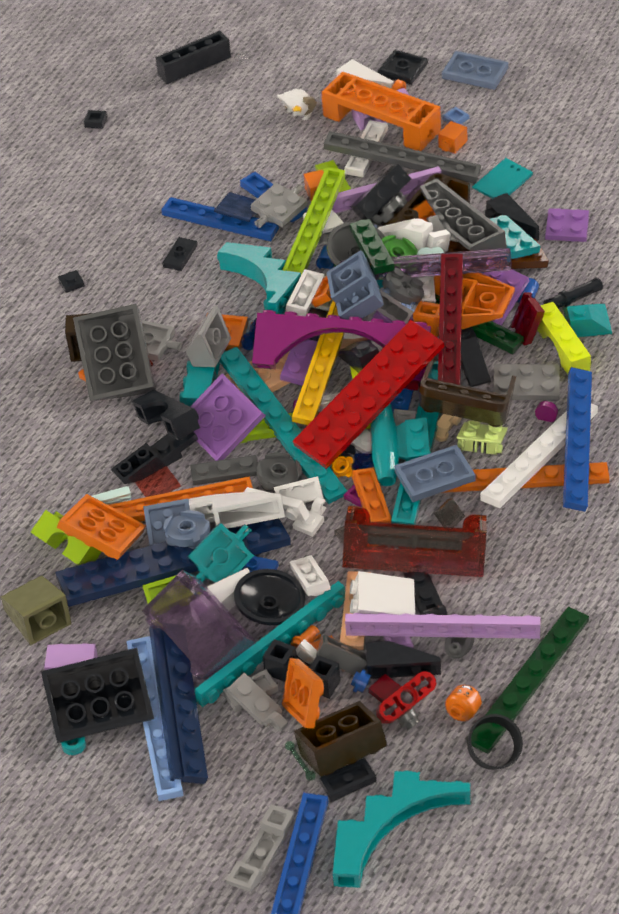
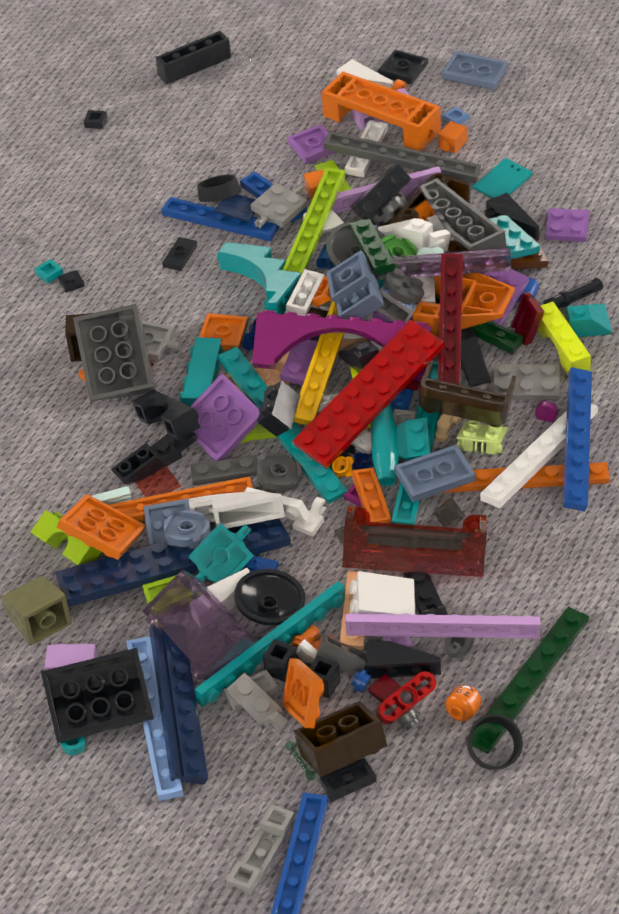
light grey slope [186,306,231,367] -> none
white plate [274,476,324,504] -> none
white hair [277,89,317,120] -> none
white plate [290,555,331,596] -> none
teal arch [333,770,471,888] -> none
none -> teal plate [34,259,64,284]
none -> black tyre [197,174,241,202]
none -> black brick [257,381,301,437]
none -> medium lavender plate [287,124,335,164]

